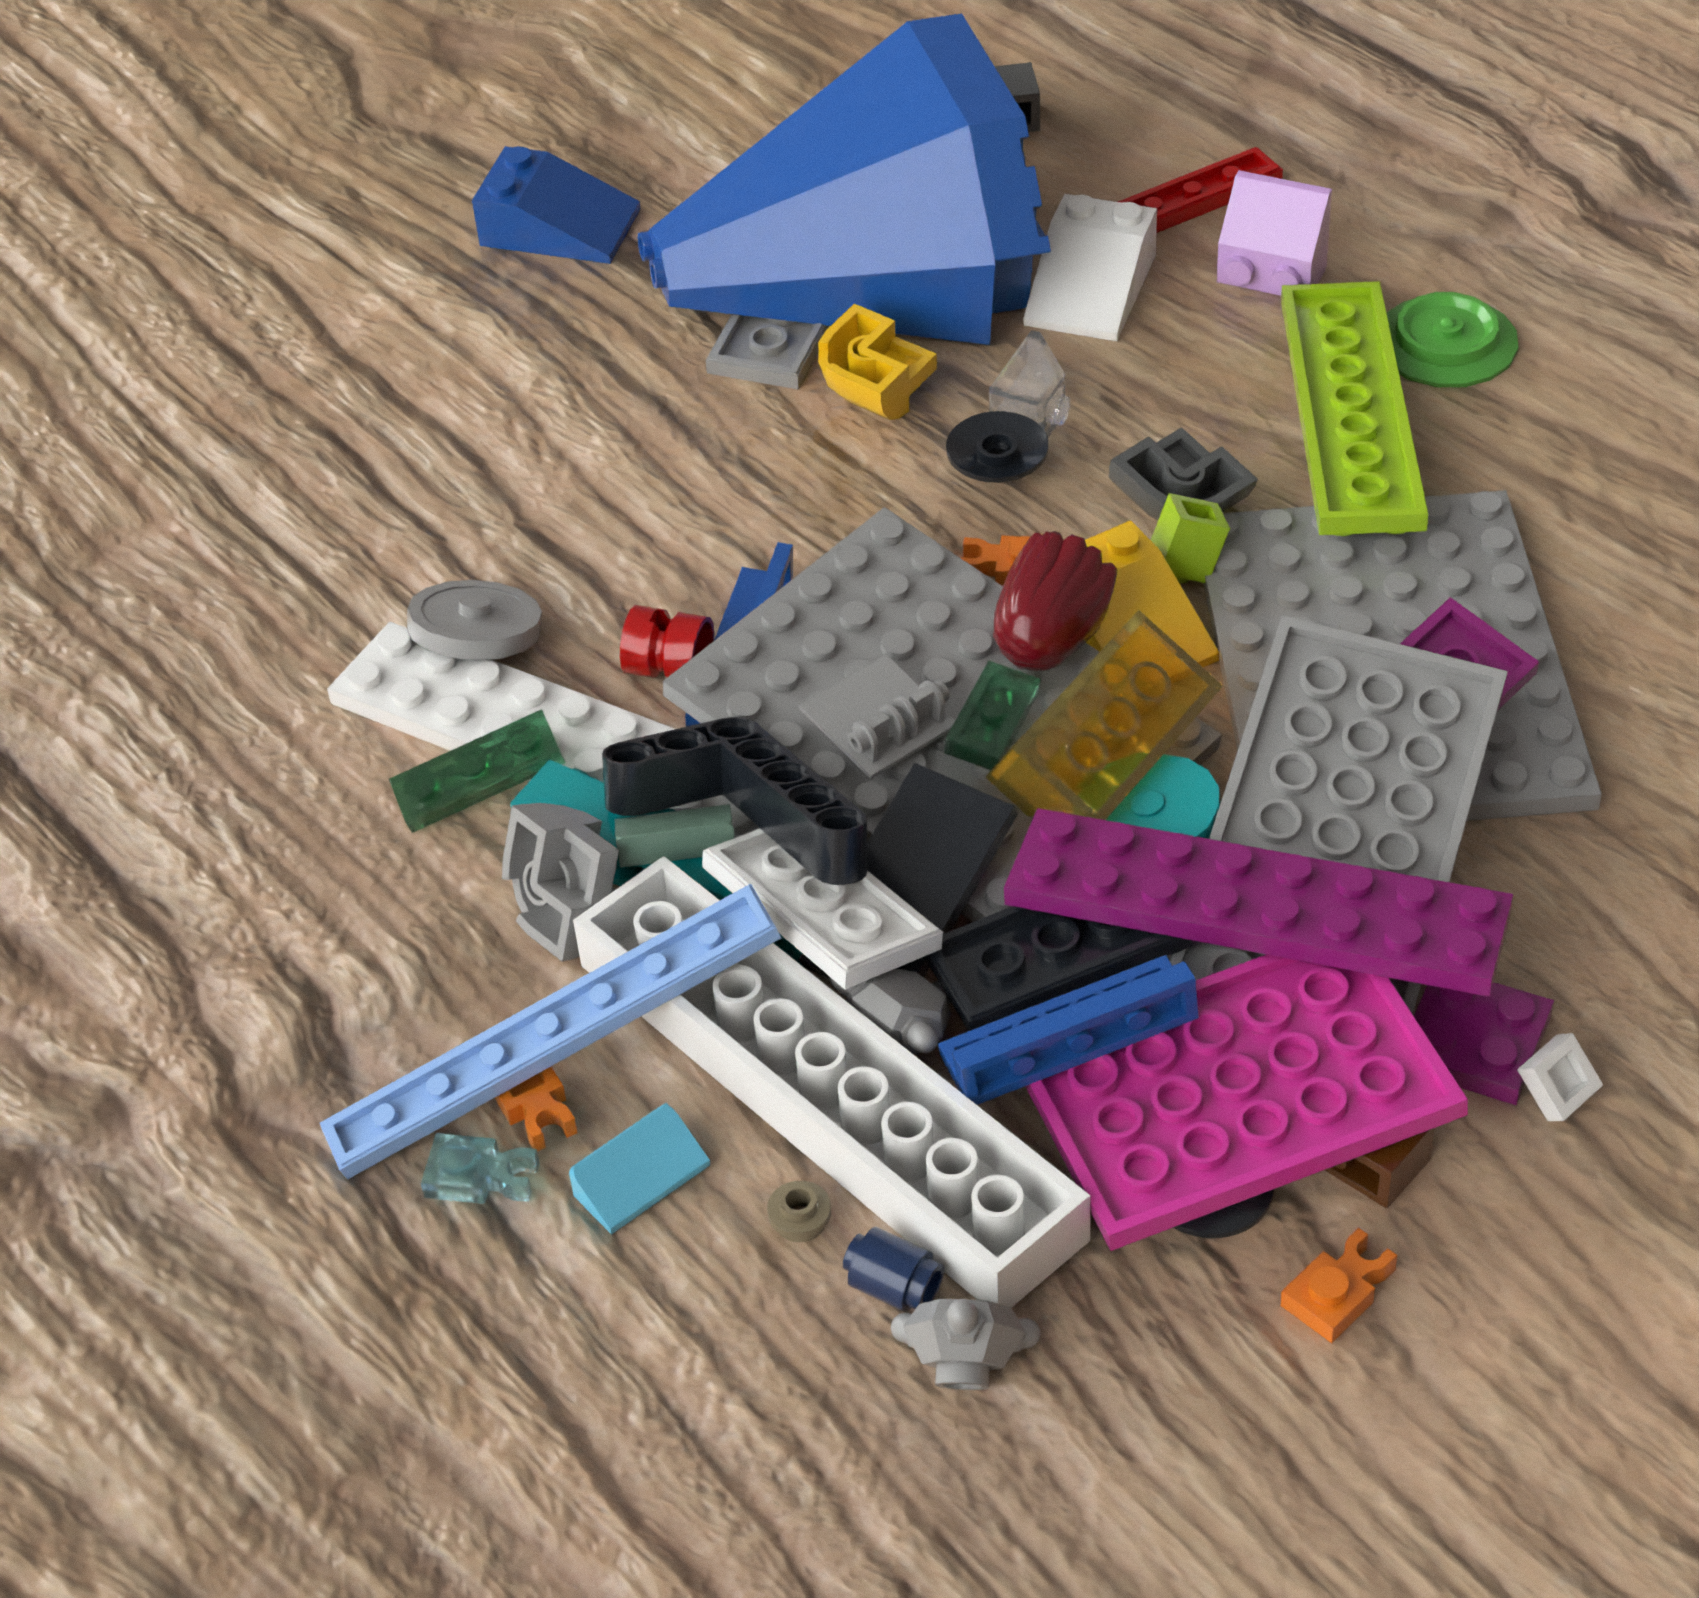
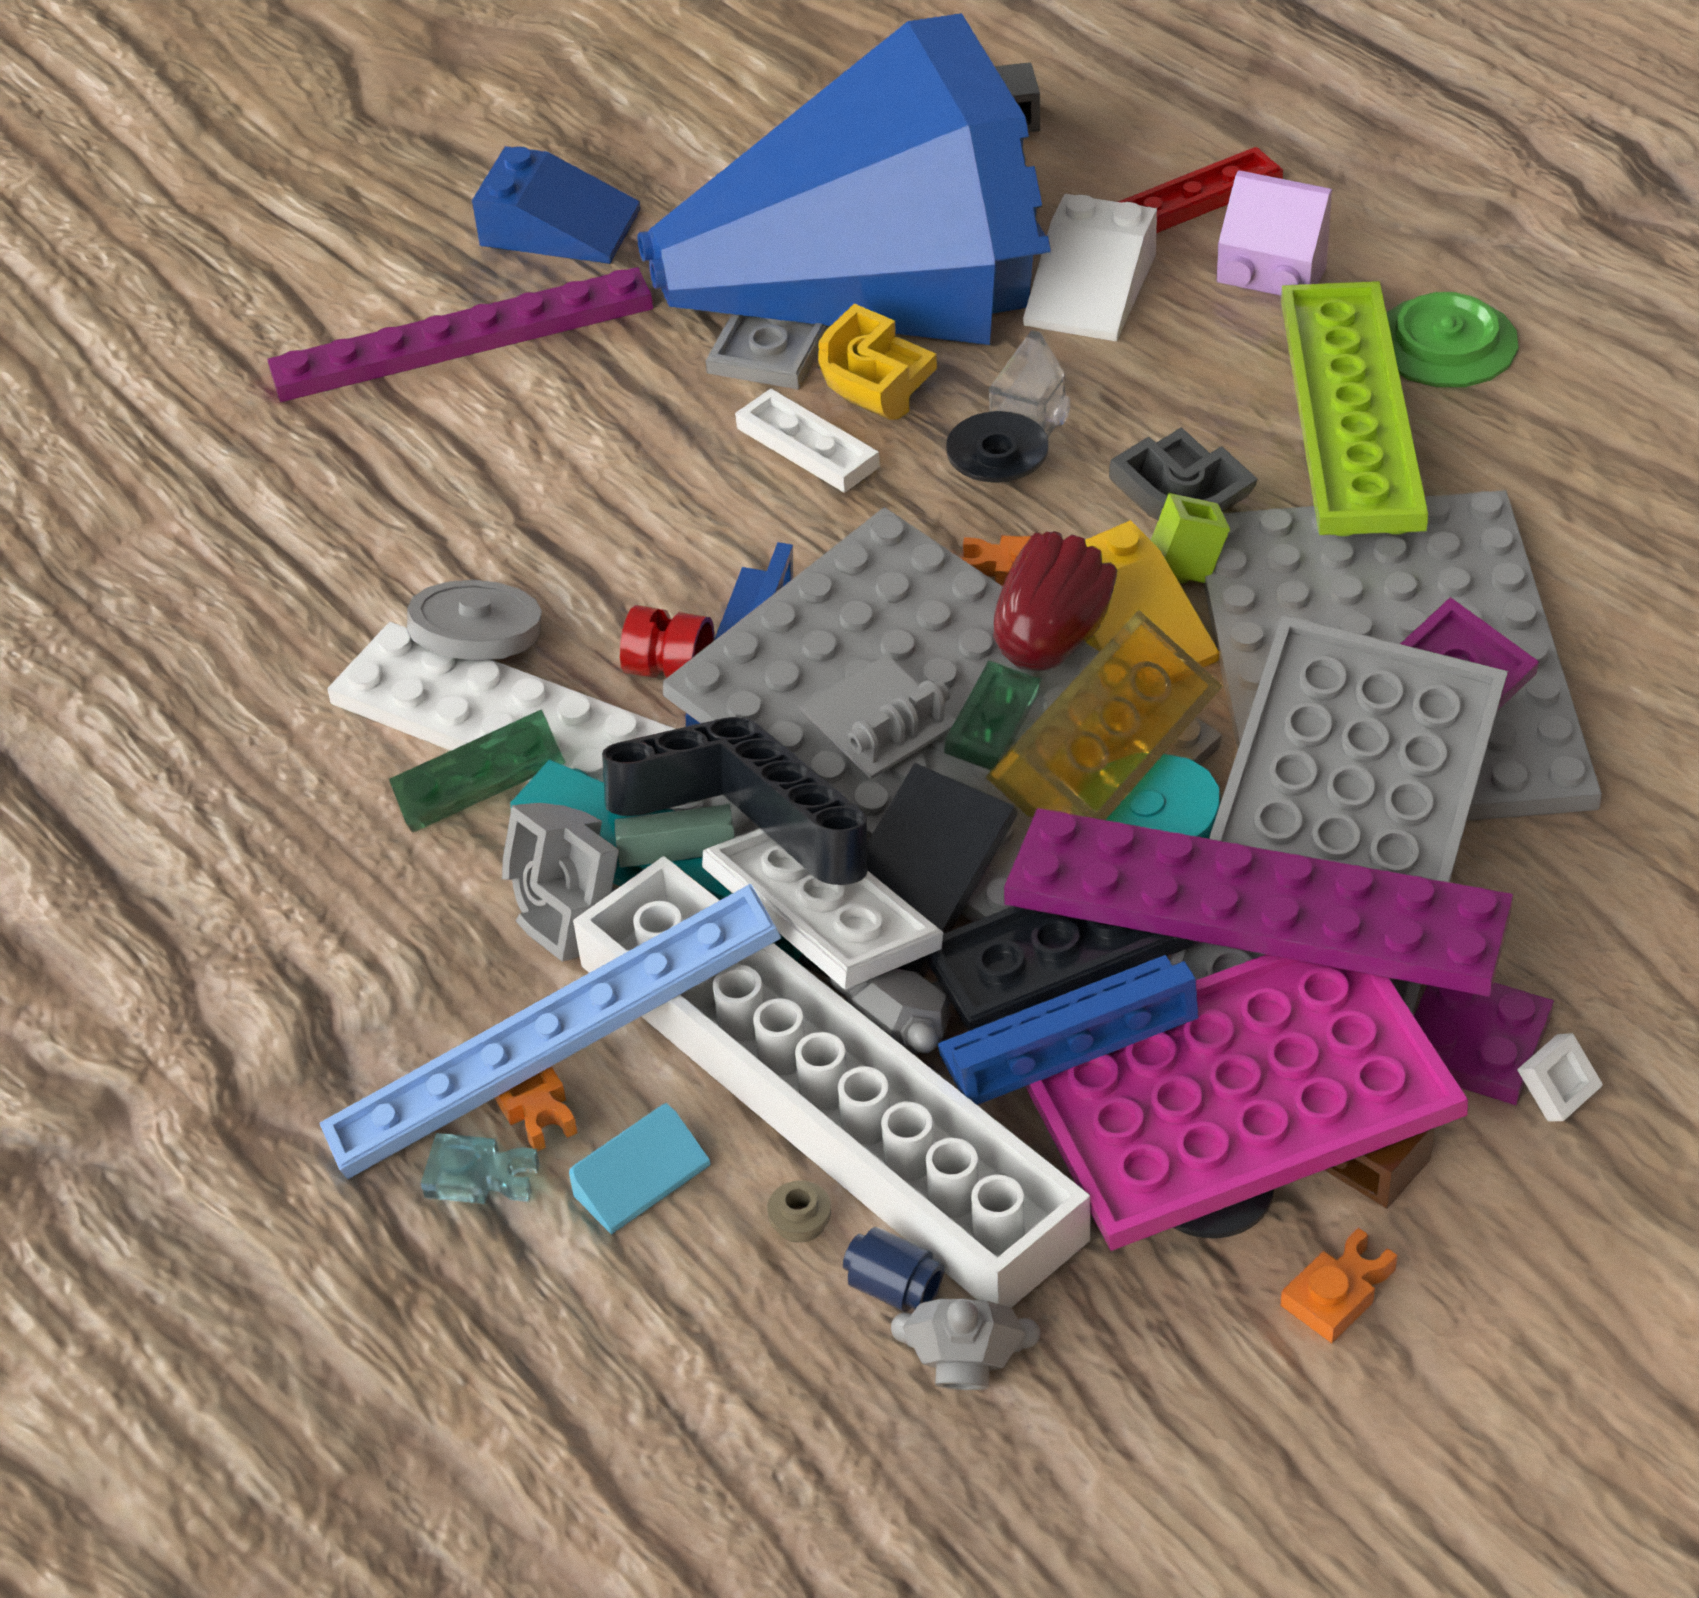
none -> magenta plate [267,267,653,402]
none -> white plate [735,388,880,493]

